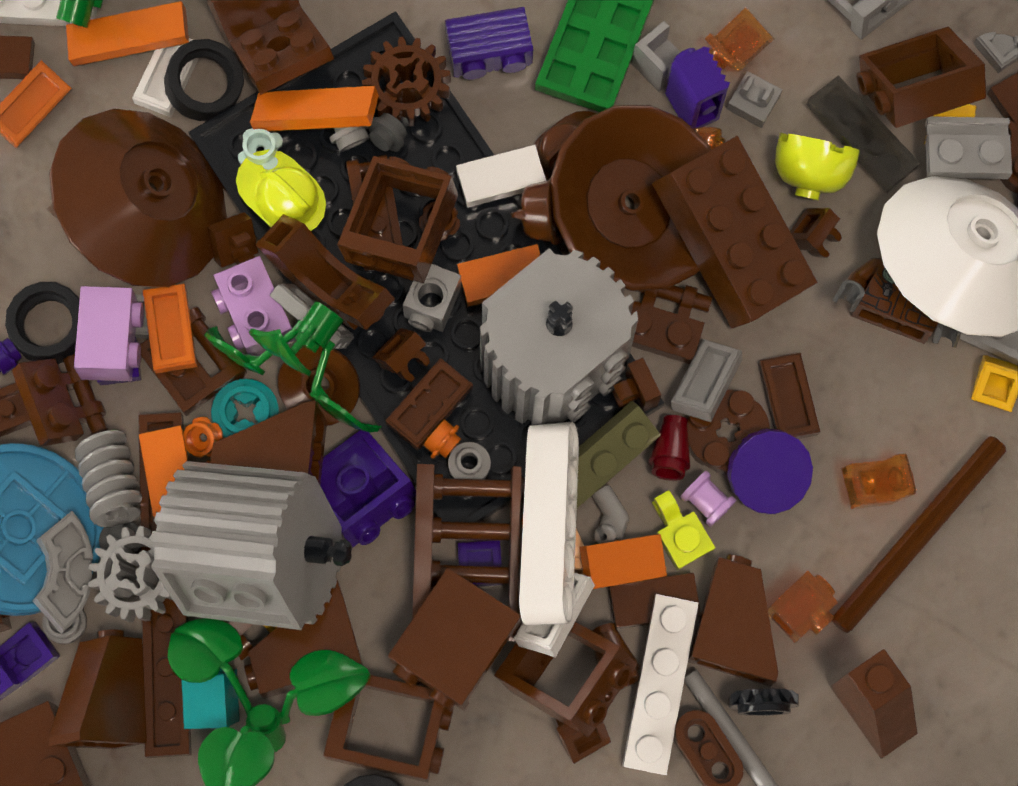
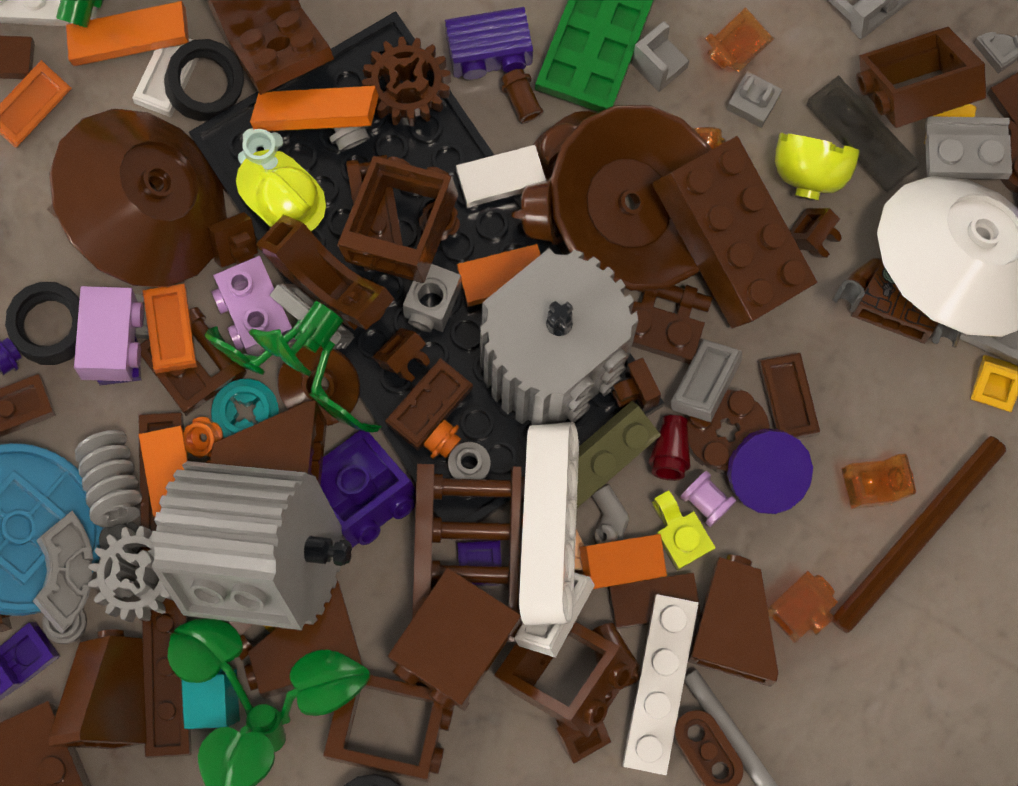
reddish brown plate [11,354,108,447] -> none
dark grey plate [368,113,407,152] -> none
dark purple brick [665,46,730,131] -> none
black gear [729,688,799,716] -> none
reddish brown slope [830,649,918,759] -> none
none -> reddish brown pin [501,68,544,123]

